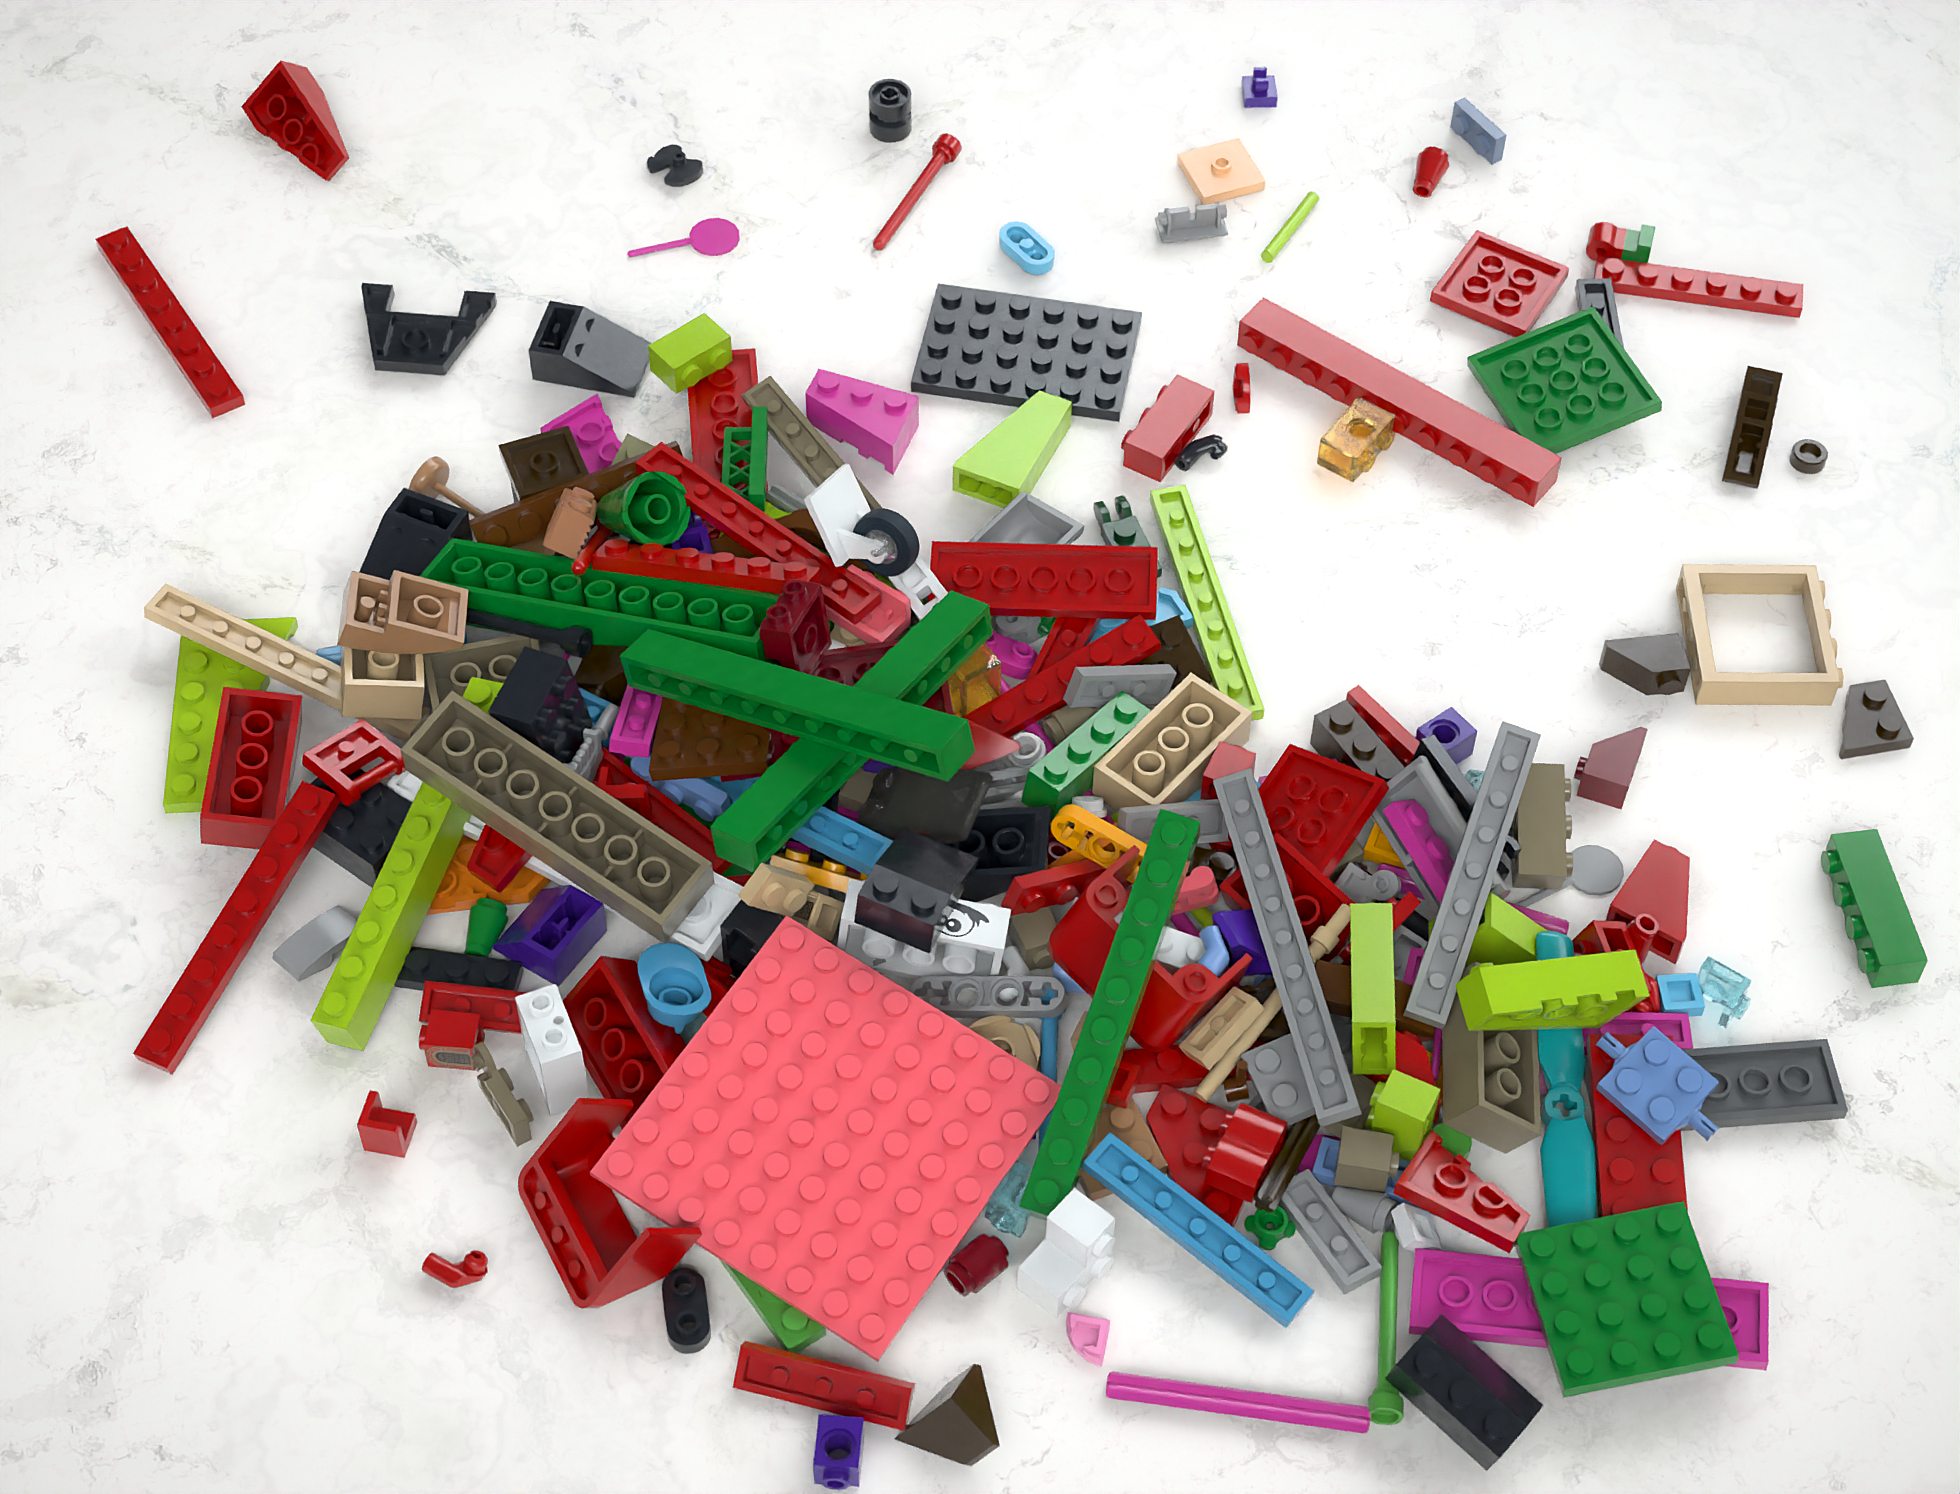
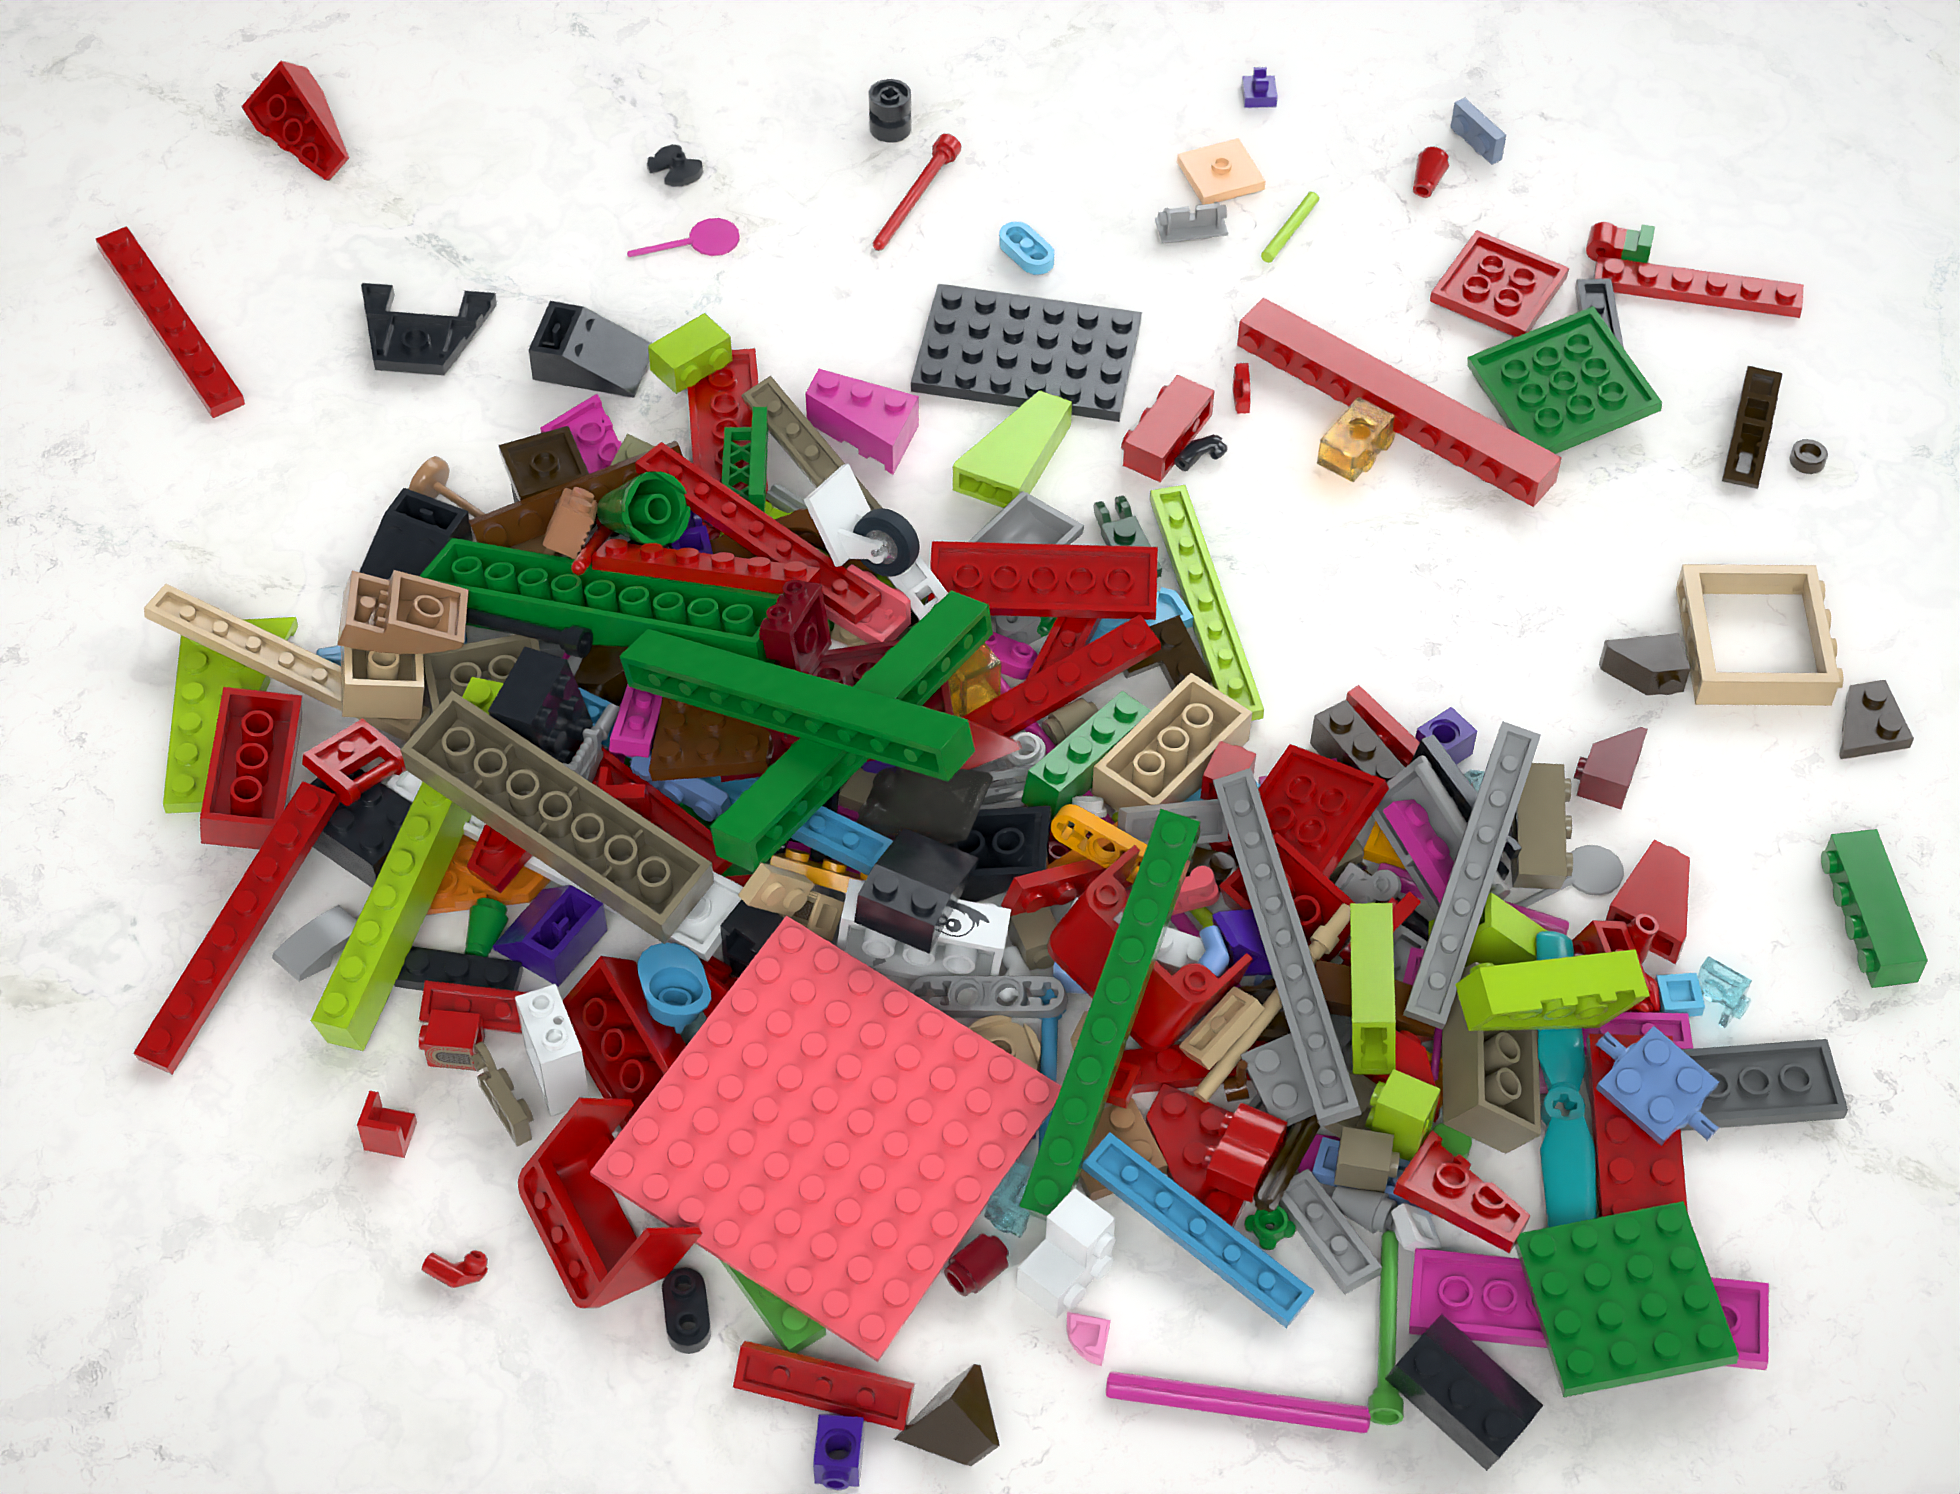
light grey plate [1063,664,1177,708] -> none

